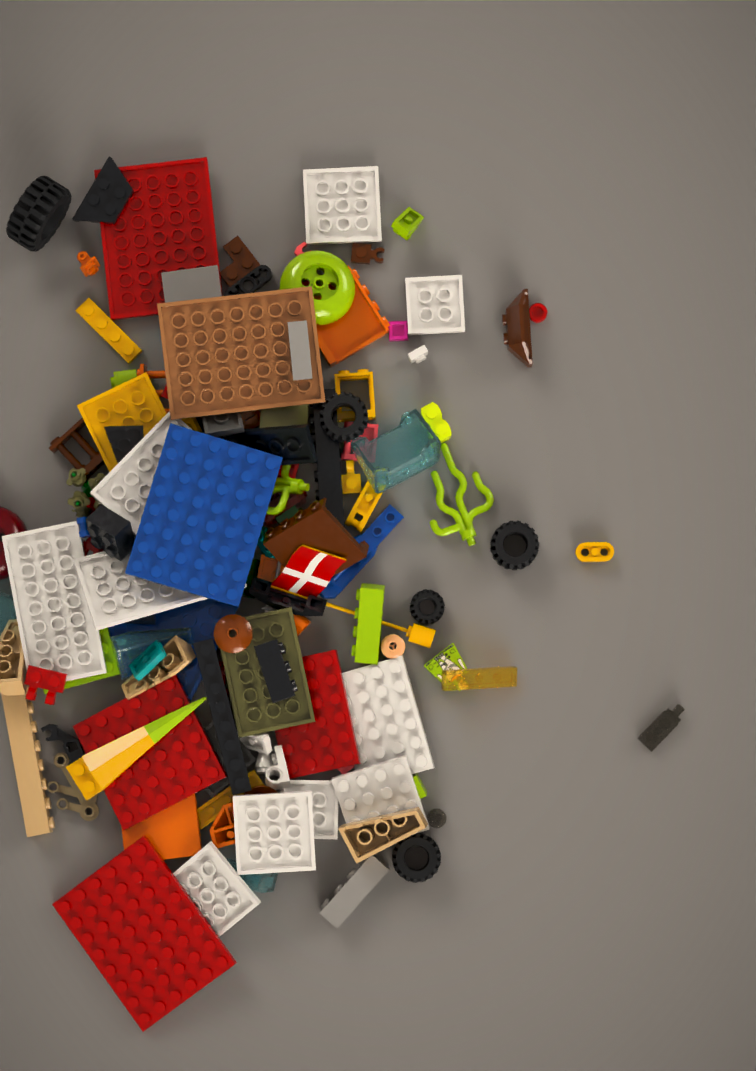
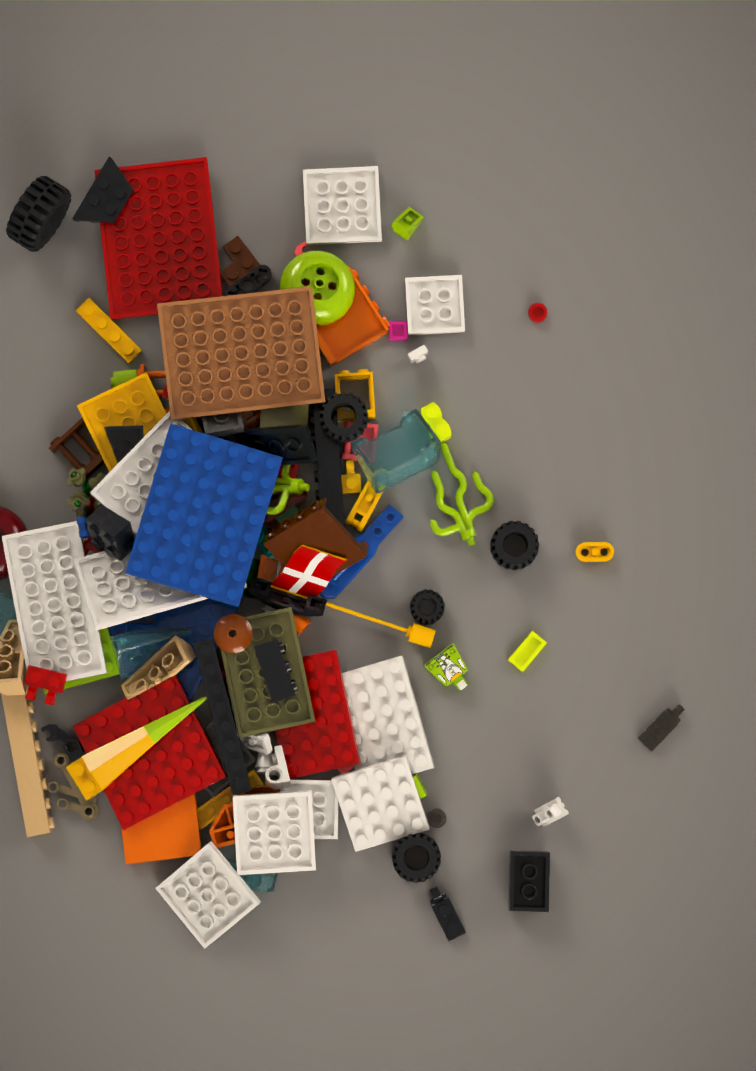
red plate [52,835,237,1032] -> none
orange hinge [77,251,101,277] -> none
teal plate [129,640,167,681] -> none
light grey tile [161,265,222,303] -> none
light grey tile [287,320,313,381] -> none
light grey brick [320,855,389,929] -> none
tan wedge [338,807,428,864] -> none
reddish brown plate [351,243,384,265] -> none
lime brick [352,583,385,665] -> none
light nougat head [380,634,405,659] -> none
clear yellow tile [442,666,517,691] -> none
reddish brown wedge [502,289,533,367] -> none
none -> black hinge [430,886,466,941]
none -> neon yellow tile [508,630,547,672]
none -> black brick [508,850,550,912]
none -> white hips [532,797,569,827]

